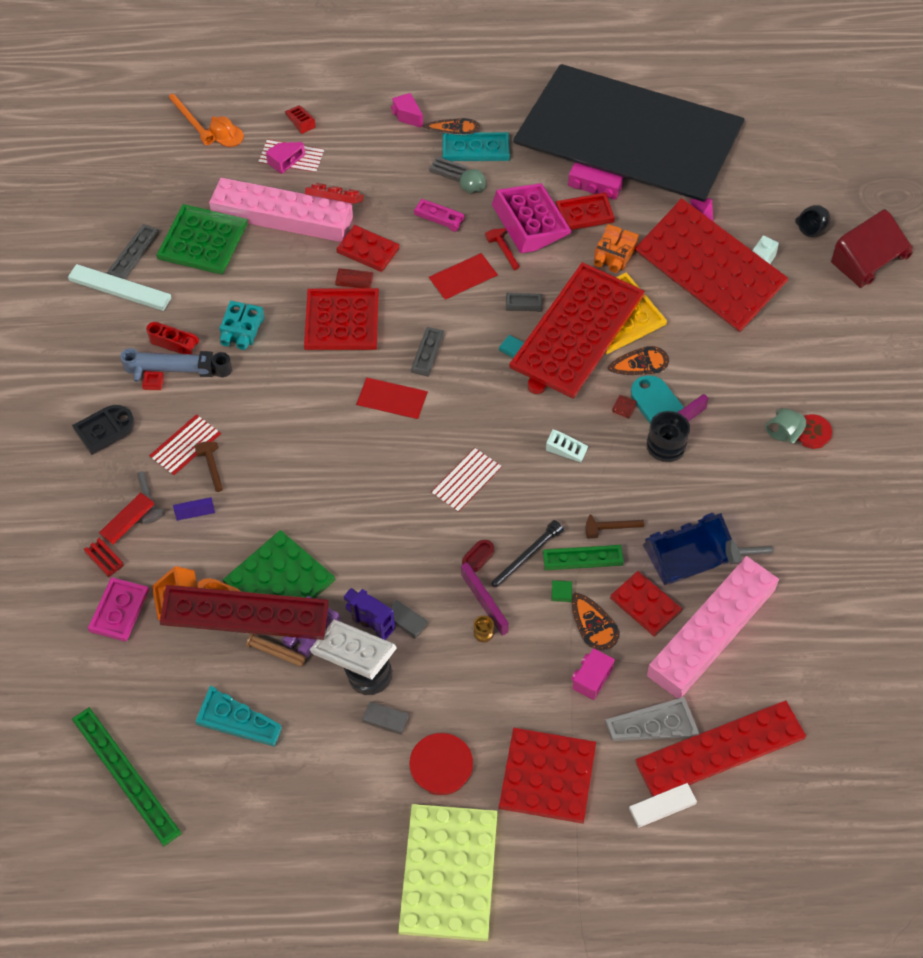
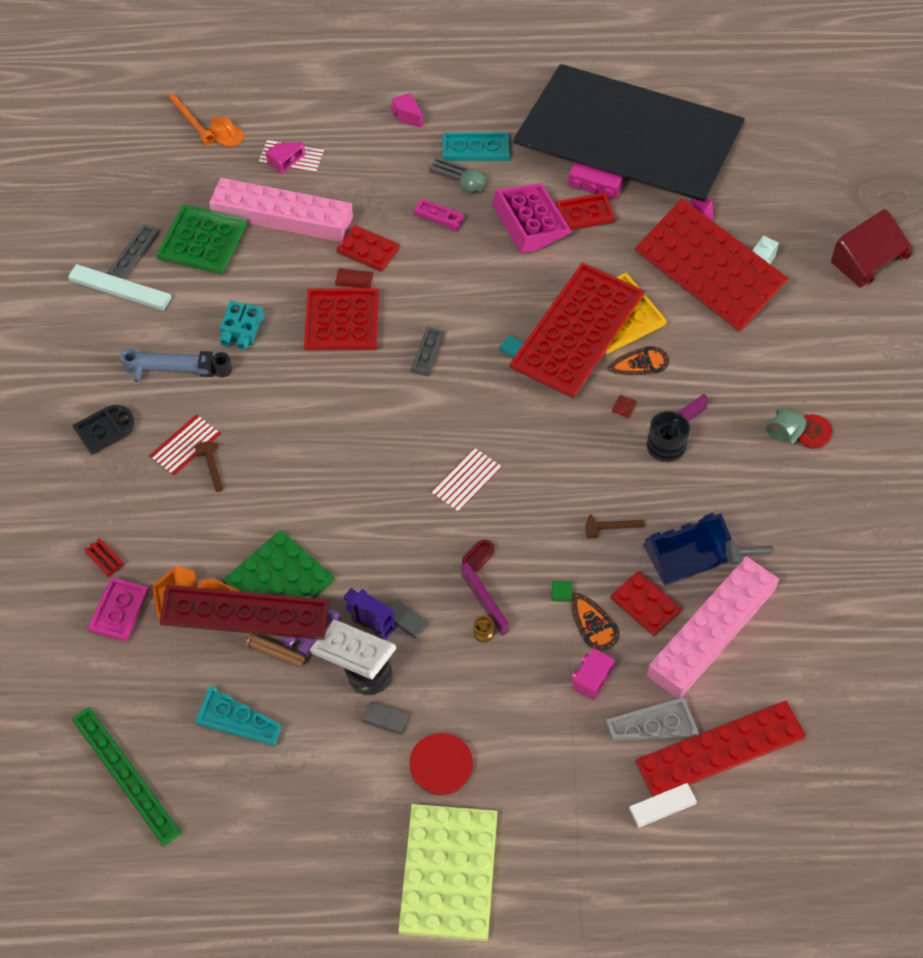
red tile [99,492,155,545] -> none
flat silver piece [137,471,165,524] -> none
red tile [142,371,164,390] -> none
red piece [146,322,199,354] -> none
dark purple tile [173,497,215,521] -> none
red slope [285,105,316,134] -> none
red plate [305,183,364,204] -> none
red sticker [356,377,428,419] -> none
sticker [422,118,480,135] -> none
red sticker [429,253,498,300] -> none
red piece [485,228,520,270] -> none
black piece [492,520,564,587] -> none
red plate [499,728,596,824] -> none
dark grey tile [506,293,542,312] -> none
red tile [528,378,546,394] -> none
green plate [543,545,624,571] -> none
light aqua slope [546,429,588,463] -> none
orange hips [594,224,639,273] -> none
teal tile [631,375,684,423] -> none
black piece [795,205,831,237] -> none

